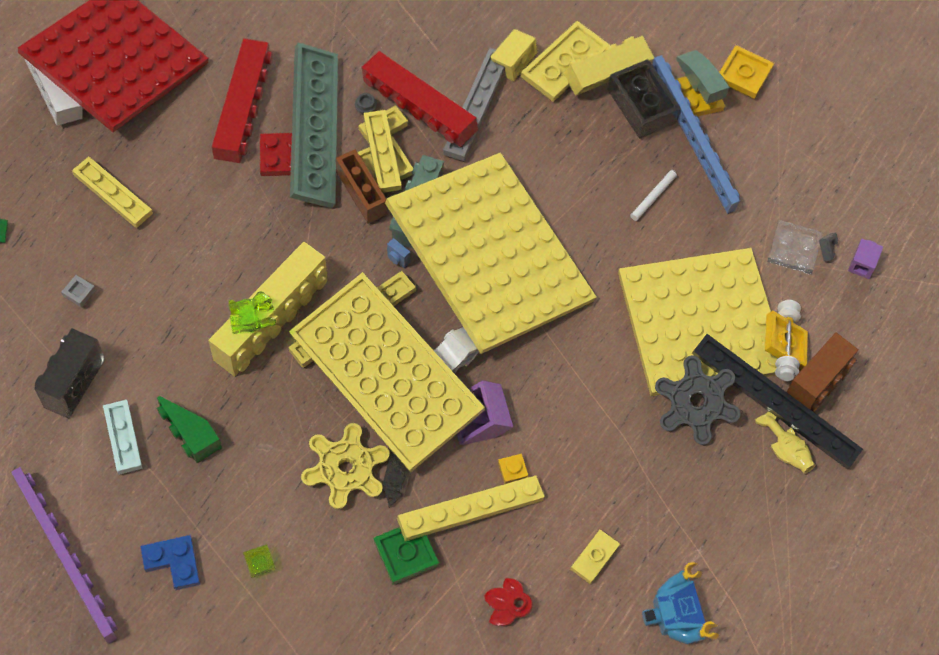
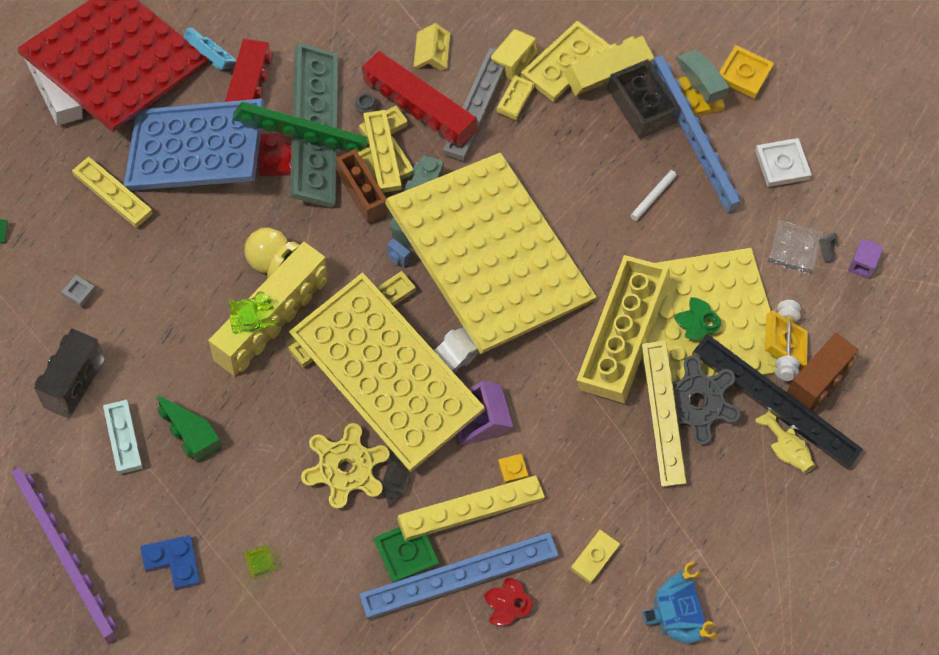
none -> medium blue plate [124,99,265,191]
none -> medium azure hinge [183,28,237,70]
none -> green plate [233,102,368,153]
none -> light yellow tile [244,228,300,278]
none -> medium blue plate [359,532,558,620]
none -> light yellow panel [414,23,450,71]
none -> light yellow plate [496,75,535,120]
none -> light yellow brick [577,255,671,404]
none -> light yellow plate [642,340,687,487]
none -> green plate [674,297,721,340]
none -> white plate [755,138,812,187]

